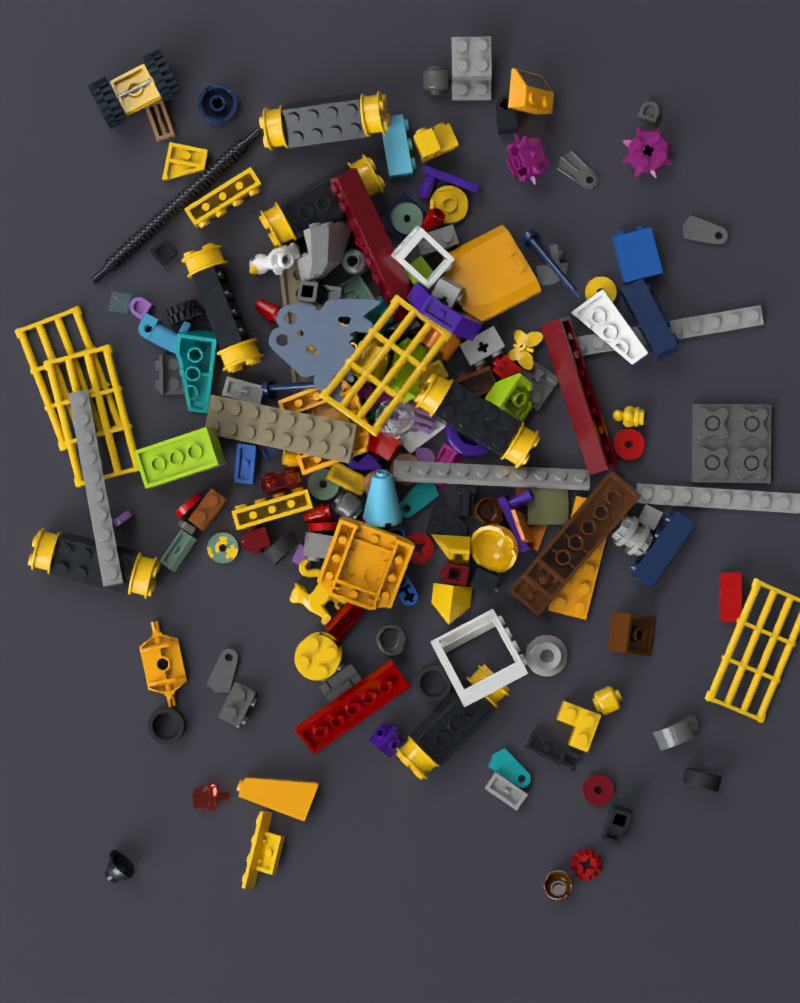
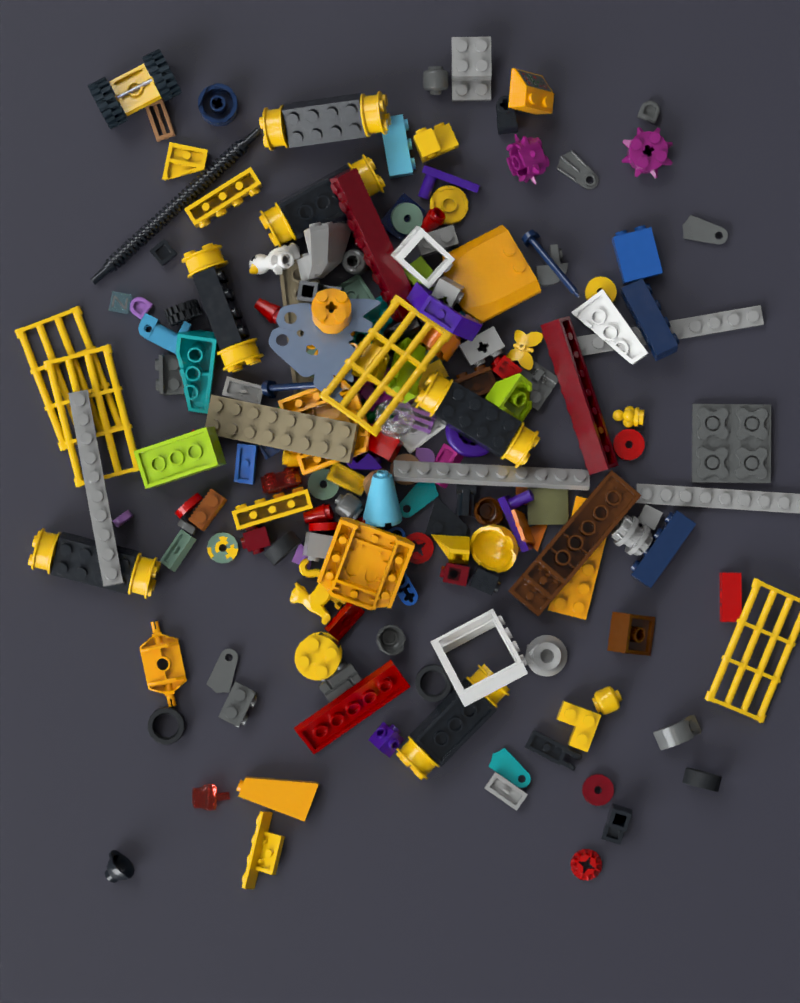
yellow slope [431,583,472,625] -> none
reddish brown hair [543,870,573,902] -> none
none -> light orange brick [311,288,352,334]

